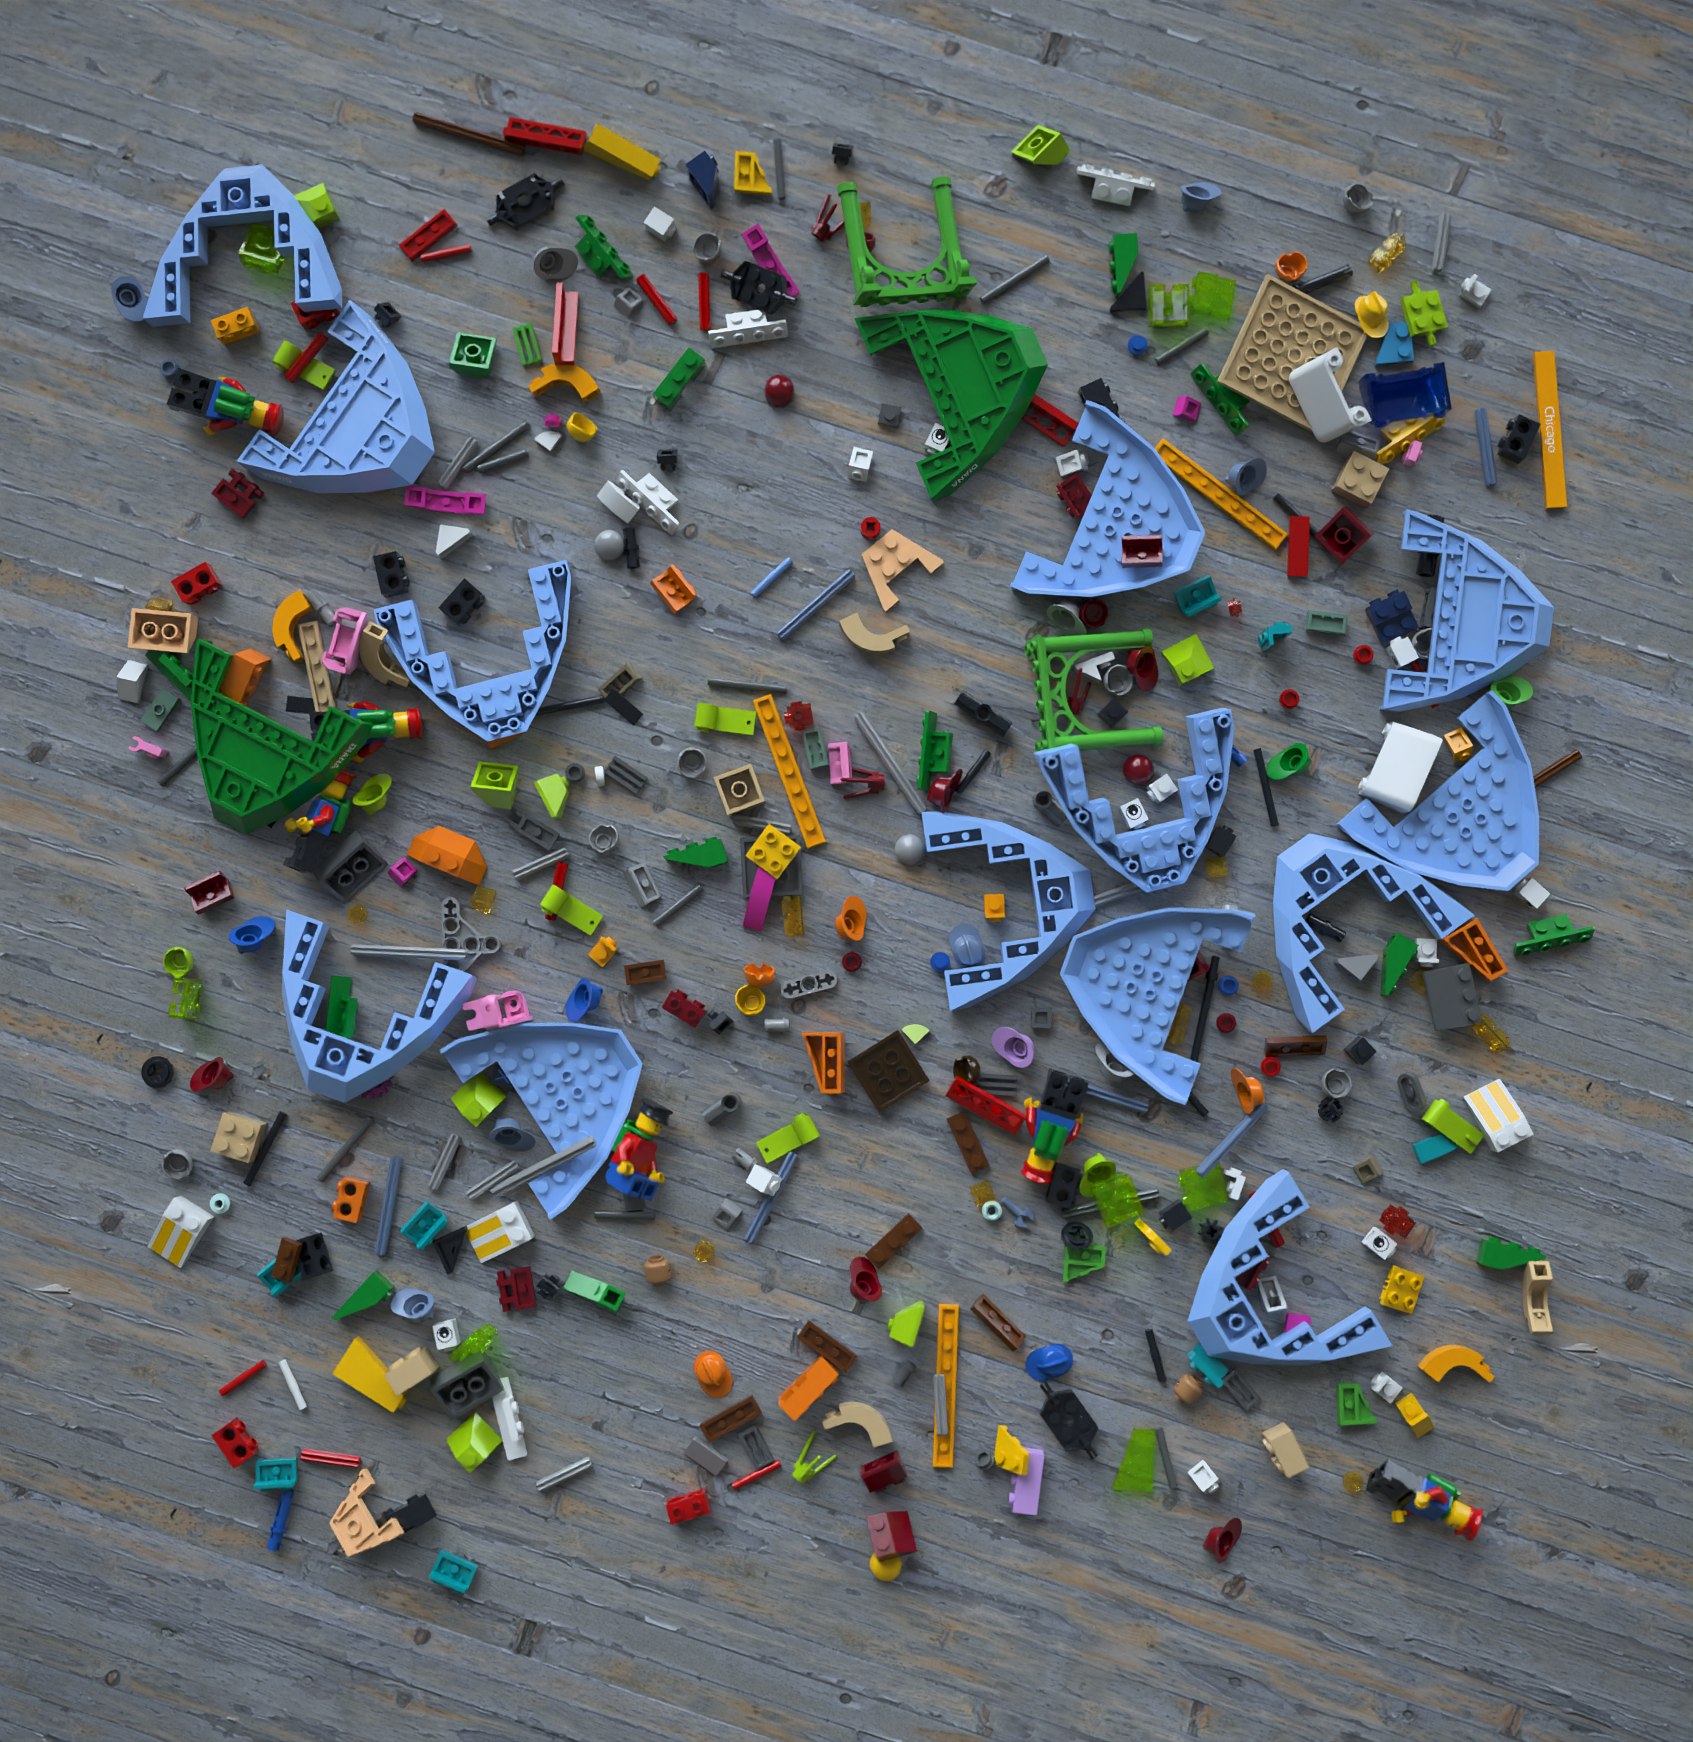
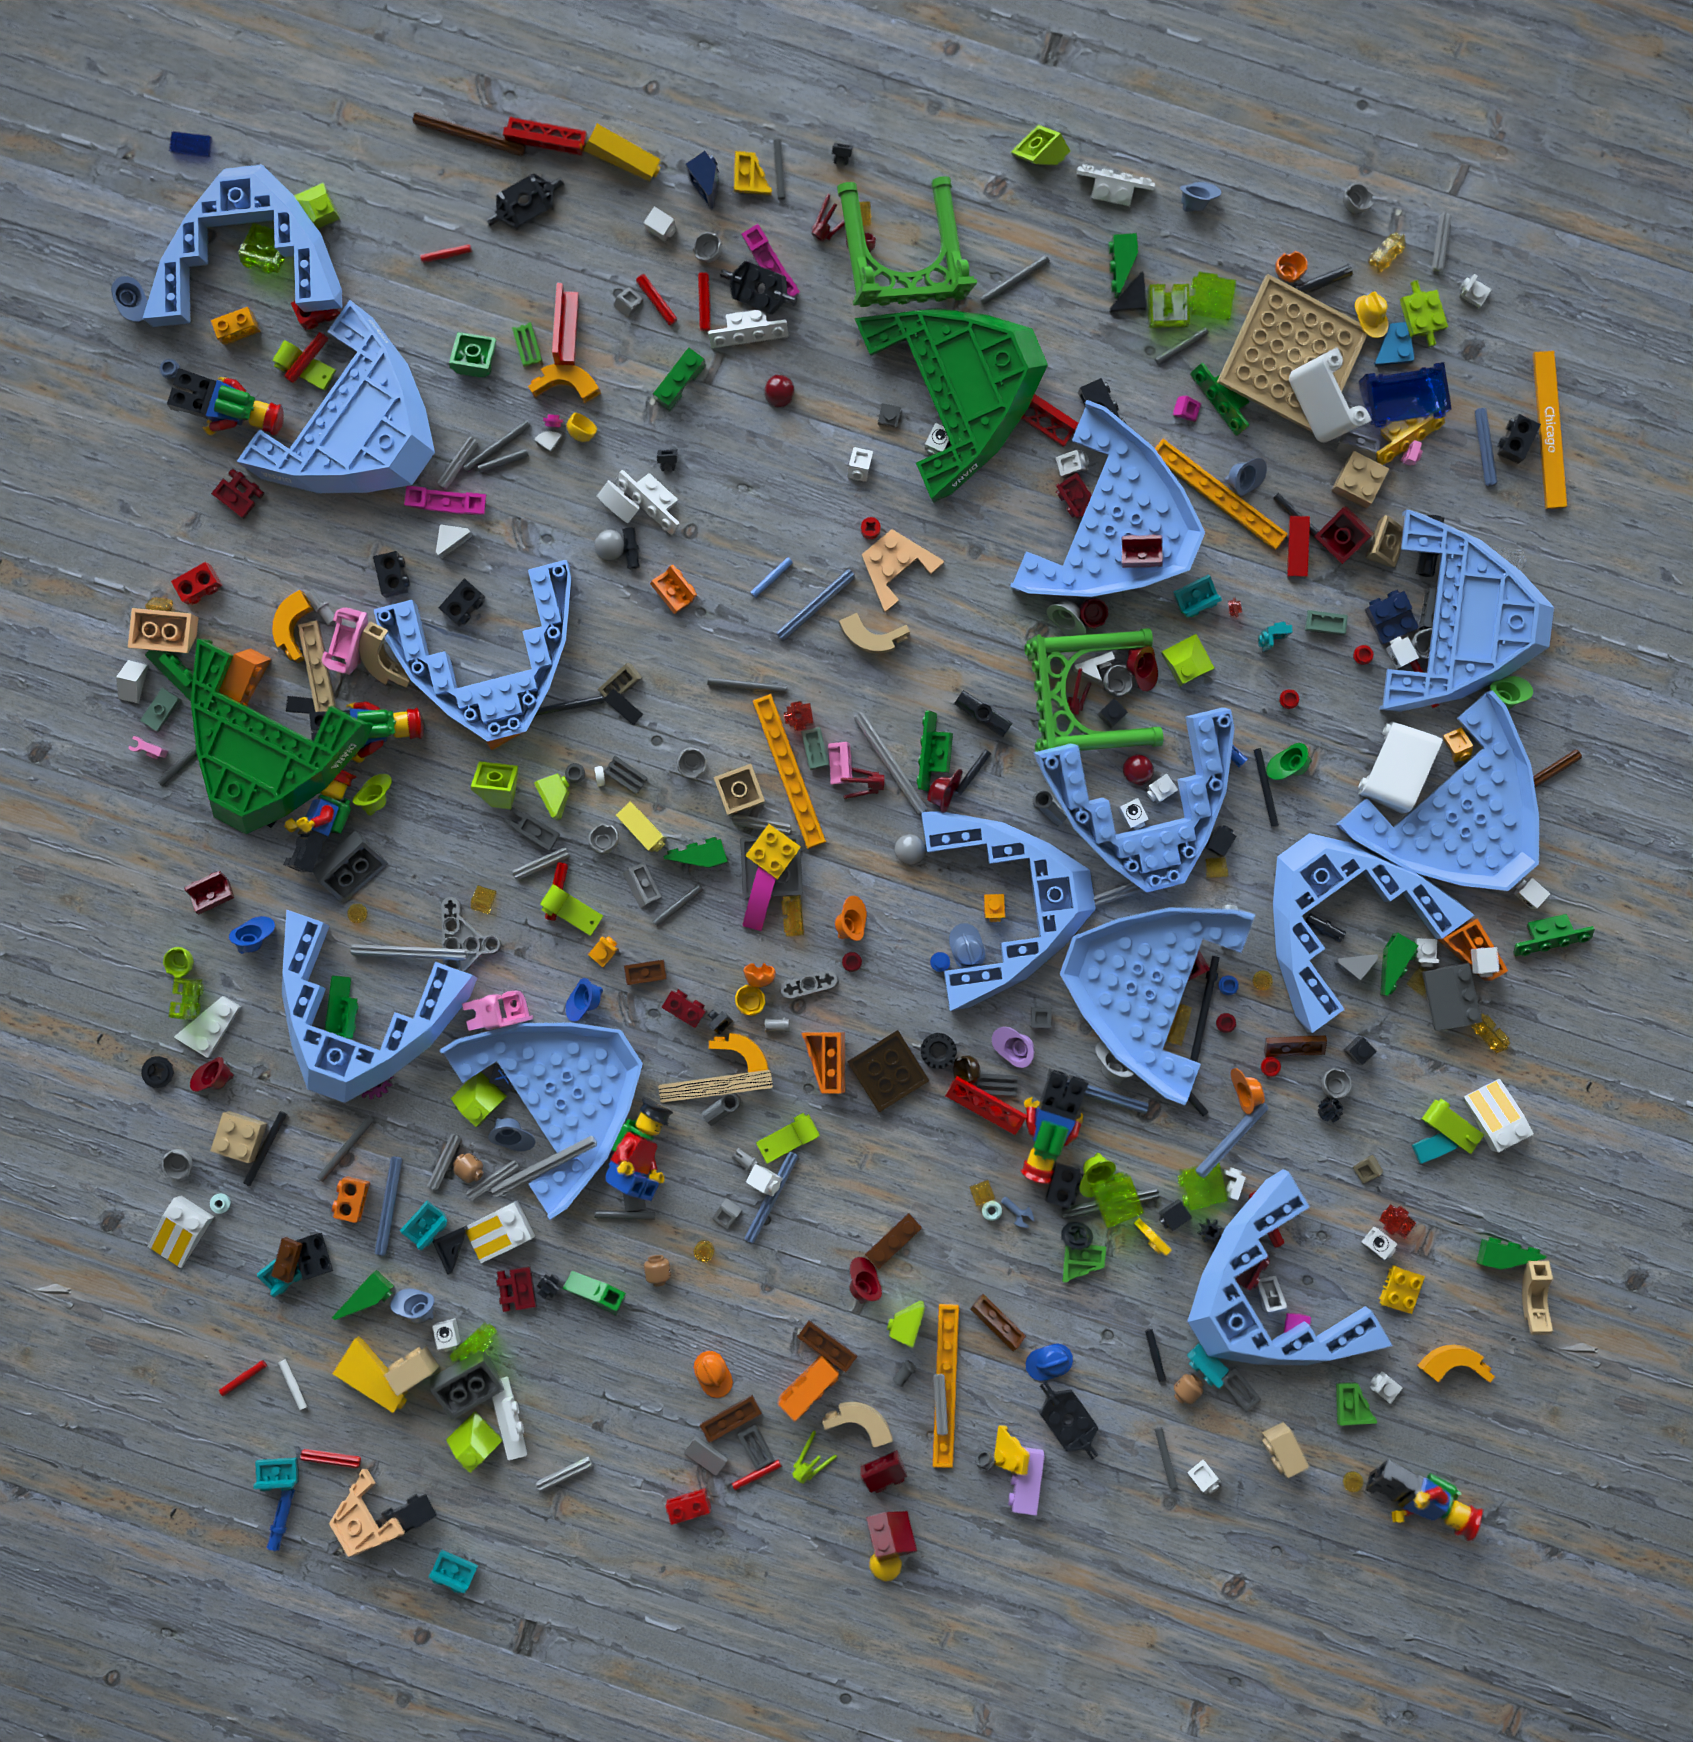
red brick [211,1417,259,1468] -> none
black tile [373,302,402,328] -> none
dark pink slope [388,857,418,887] -> none
red tile [399,209,458,262] -> none
orange wedge [406,826,488,886] -> none
light grey piece [532,247,578,279] -> none
green bracket [574,215,634,279] -> none
lime door [694,703,757,736] -> none
yellowish green tile [901,1024,930,1044] -> none
reddish brown plate [946,1111,990,1174] -> none
clear neon green wing [1111,1428,1155,1491] -> none
blue plate [1128,335,1148,355] -> none
dark red piece [1203,1518,1242,1563] -> none
yellow slope [1395,1393,1434,1439] -> none
dark grey plate [1397,1072,1426,1112] -> none
none -> clear blue tile [169,131,212,157]
none -> white wing [174,996,241,1058]
none -> medium nougat head [453,1153,484,1183]
none -> light yellow window [616,802,666,852]
none -> tan sticker [658,1070,773,1103]
none -> light orange arch [709,1033,769,1073]
none -> black tyre [920,1033,957,1069]
none -> tan slope [1365,515,1403,568]
none -> white brick [1471,947,1499,977]

